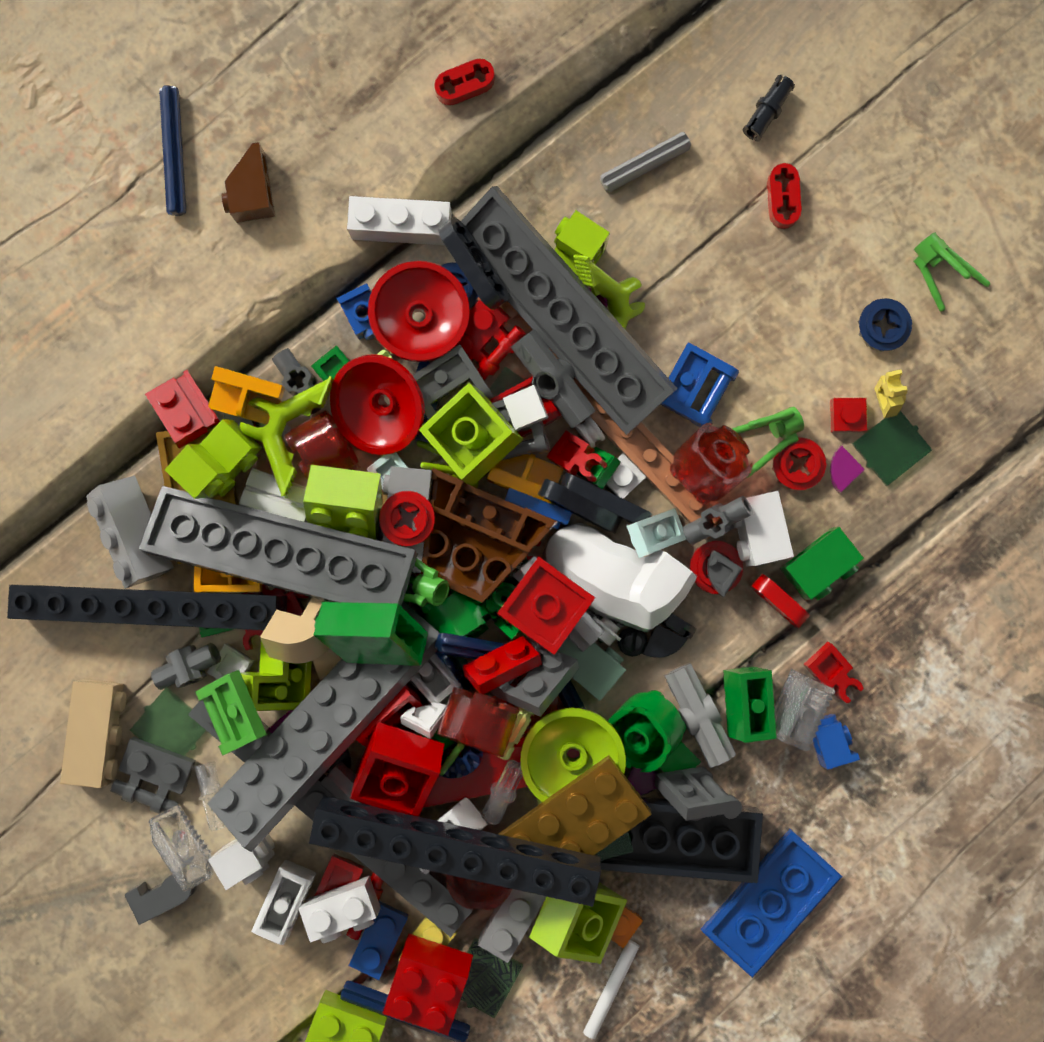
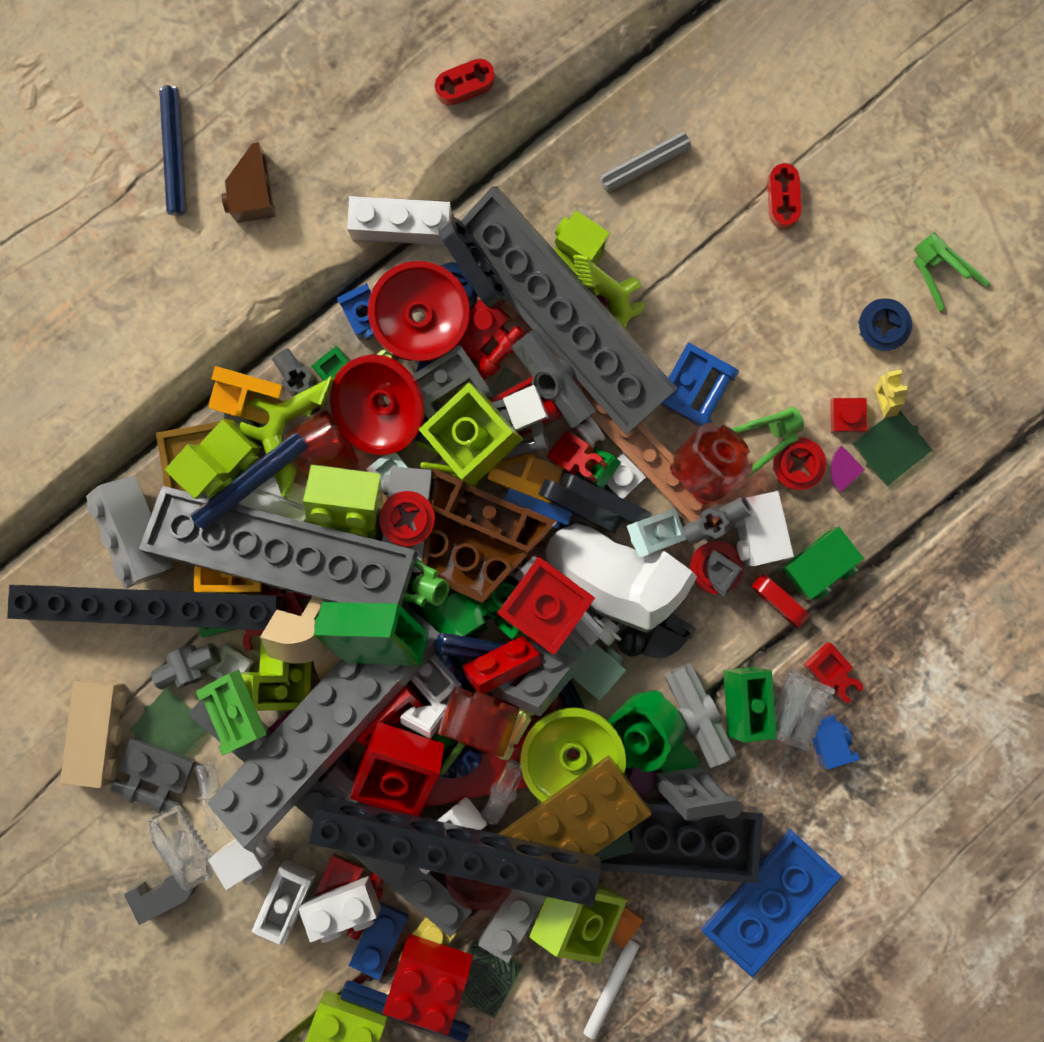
plate [145,370,220,449] -> none
black pin [742,75,795,141] -> none
none -> dark blue axle [191,432,308,529]

